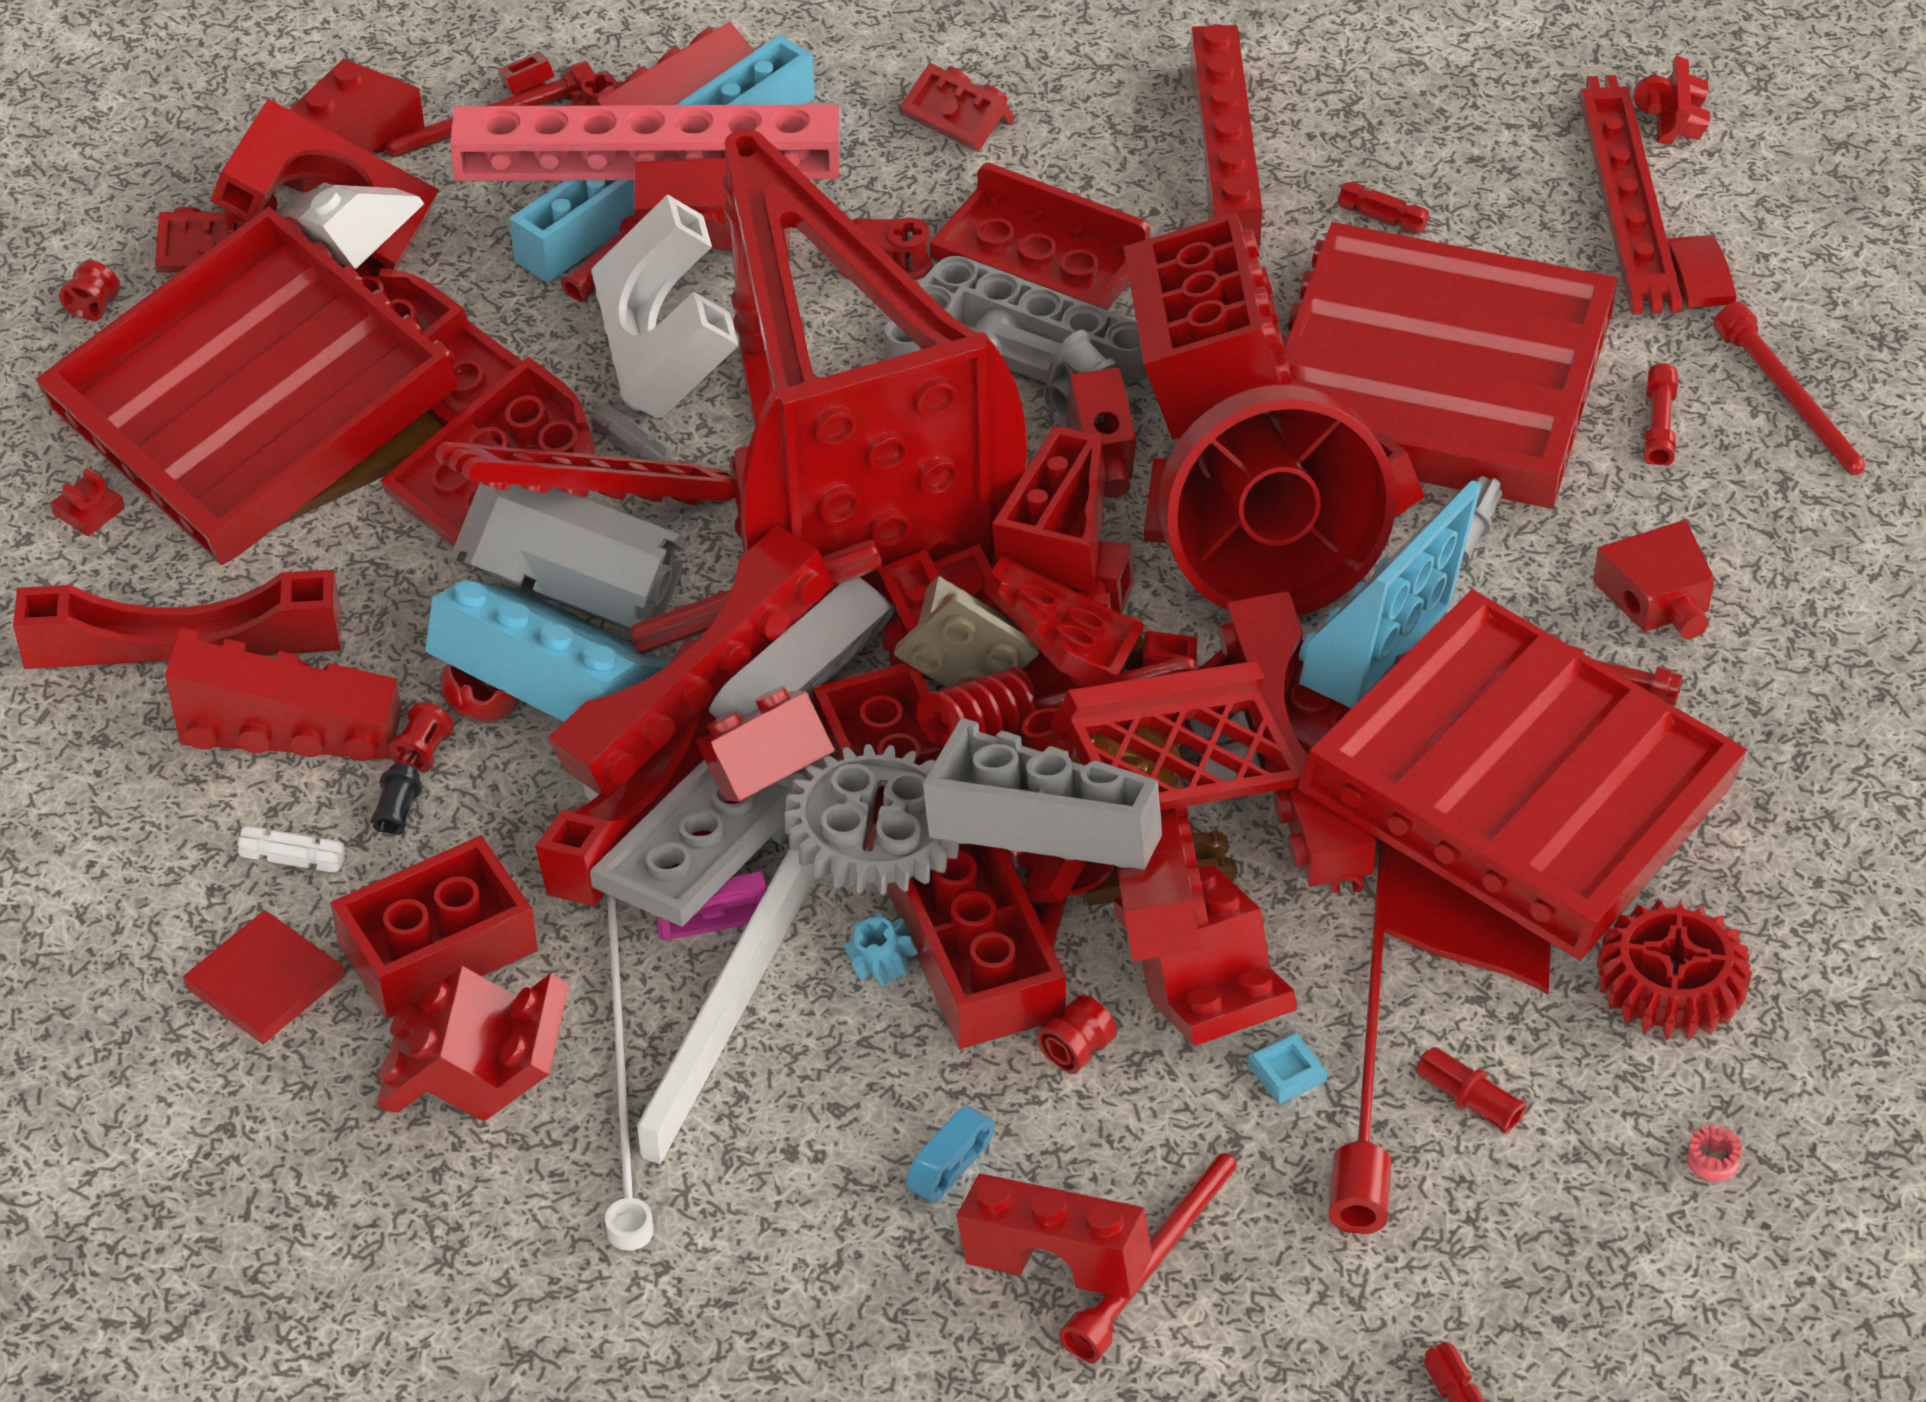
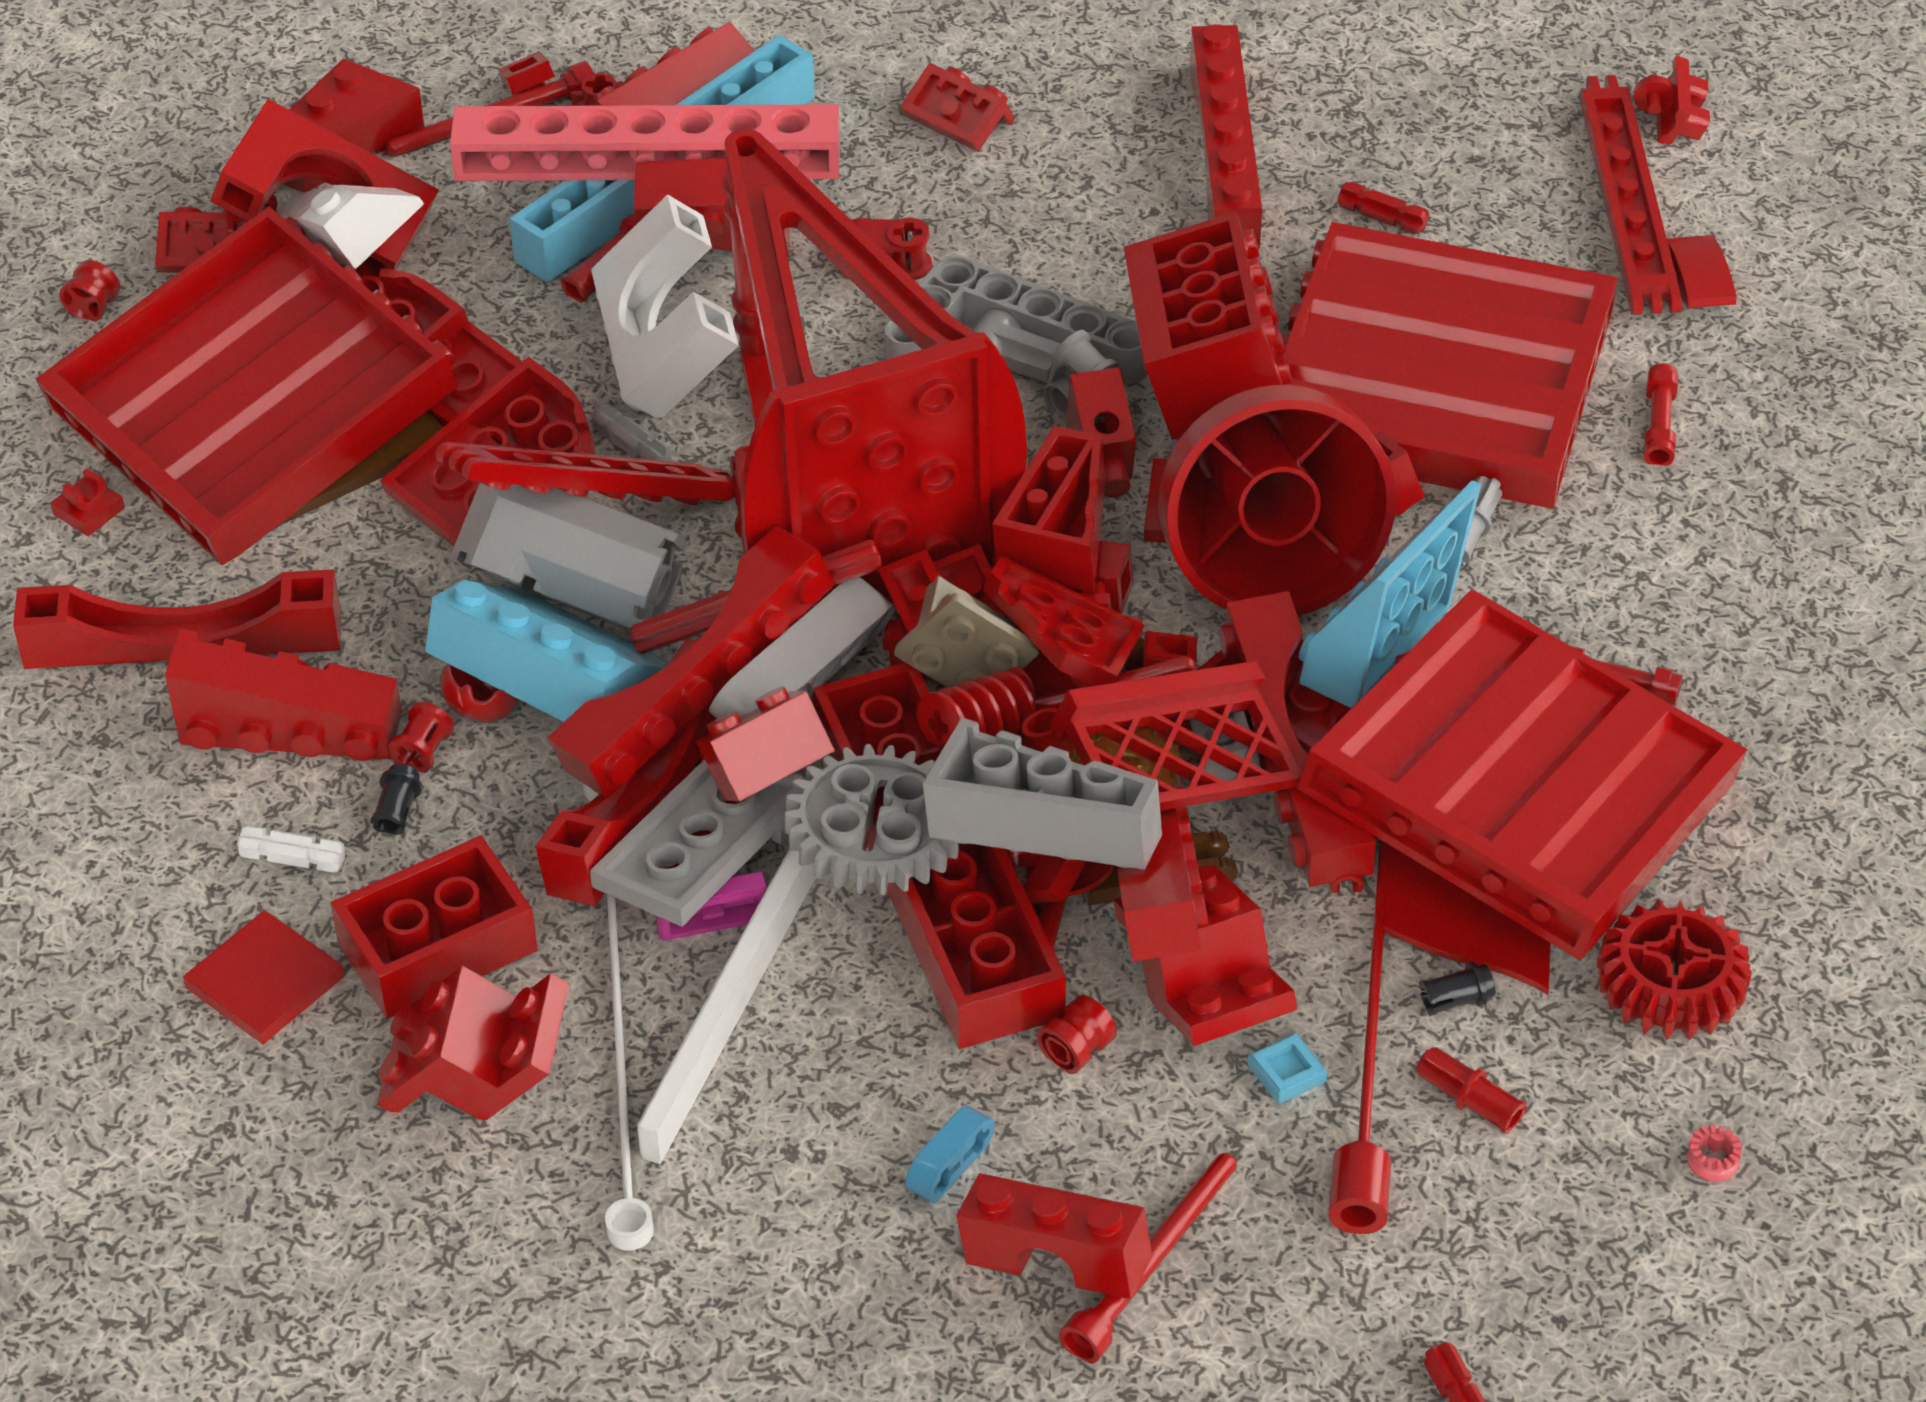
medium azure gear [844,912,918,986] -> none
red bracket [930,162,1150,310] -> none
red torso [1593,520,1714,639] -> none
red piece [1713,301,1865,475] -> none
none -> black pin [1419,962,1496,1016]

